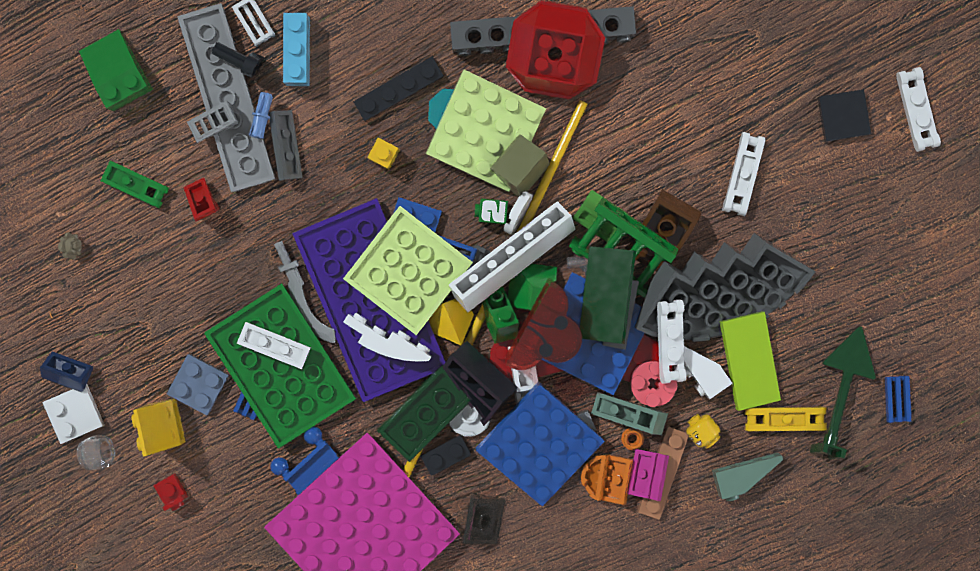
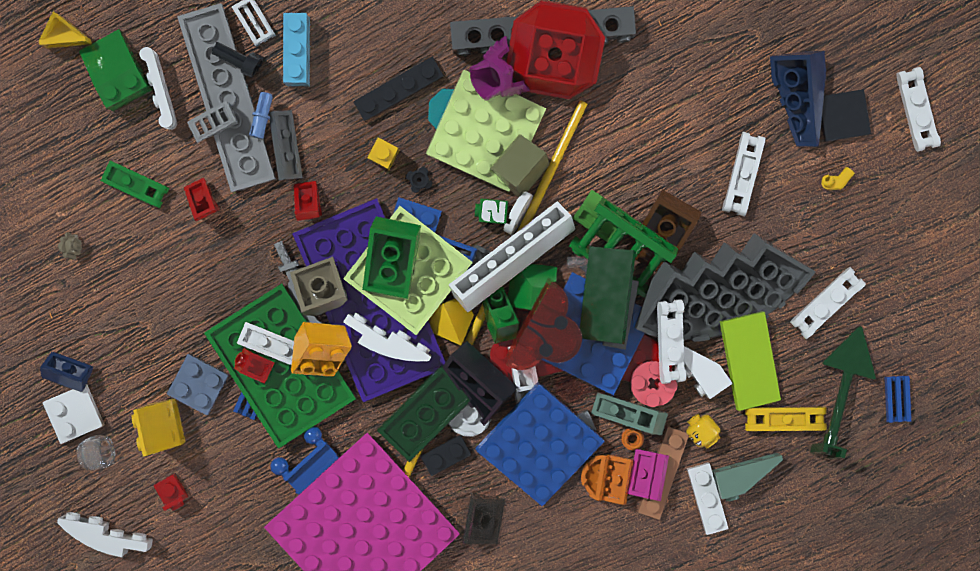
none -> yellow slope [39,11,92,48]
none -> white slope [57,512,153,557]
none -> white plate [140,47,177,130]
none -> red bracket [234,348,274,384]
none -> dark tan slope [290,257,348,316]
none -> light orange slope [291,322,352,376]
none -> red slope [294,181,322,221]
none -> green slope [362,217,421,299]
none -> black plate [406,167,432,193]
none -> magenta helmet [469,36,530,101]
none -> white plate [687,462,729,535]
none -> dark blue wedge [770,51,826,147]
none -> white plate [790,267,866,339]
none -> yellow arm [821,167,855,190]

